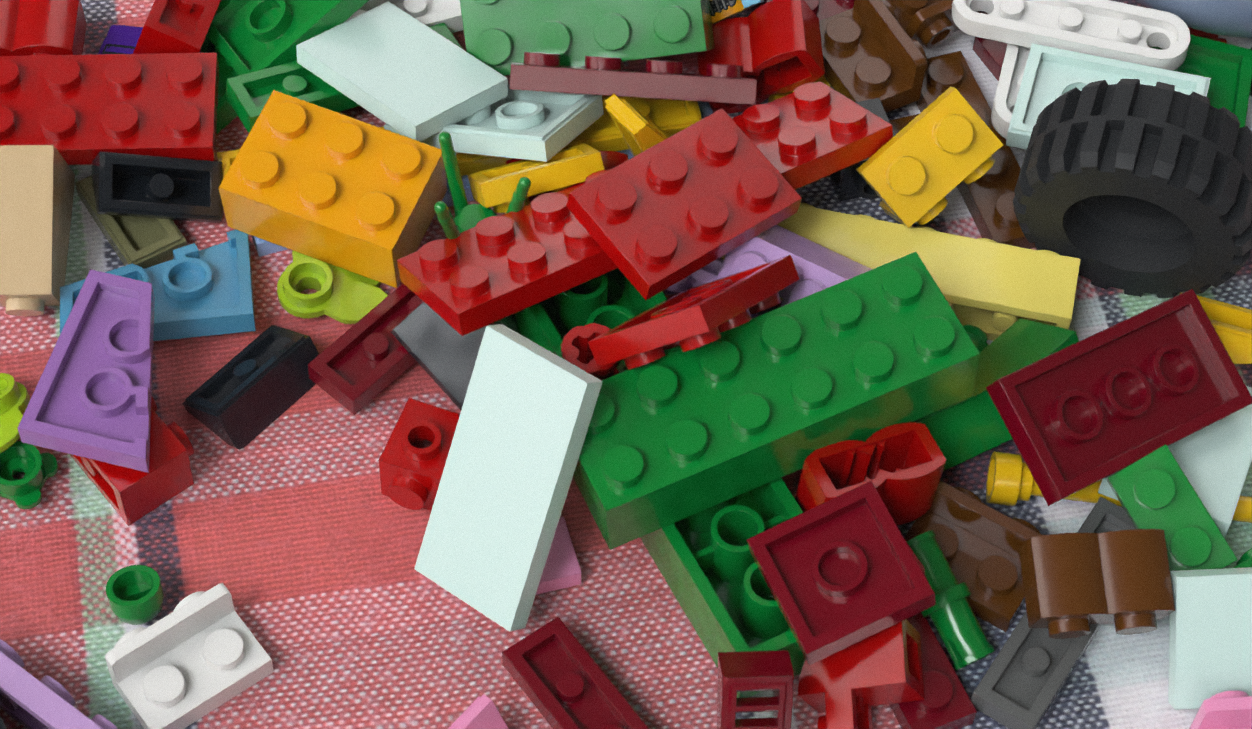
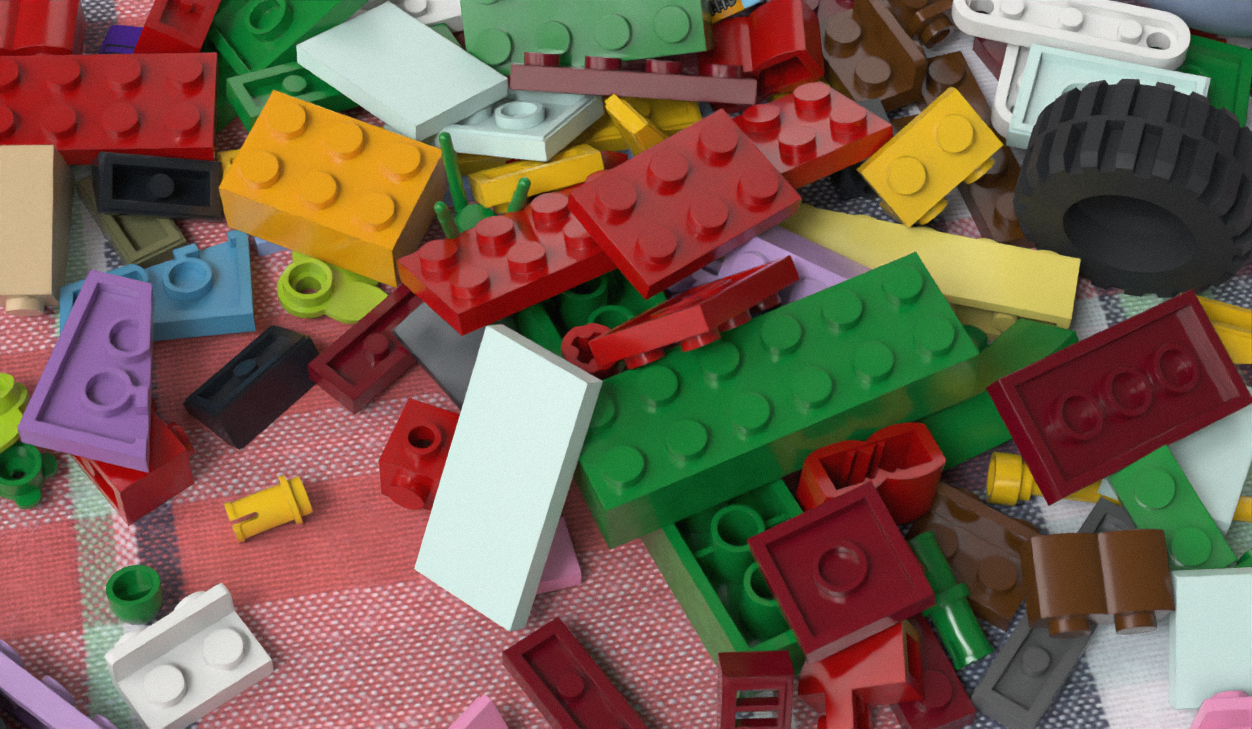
none -> yellow pin [223,475,313,543]

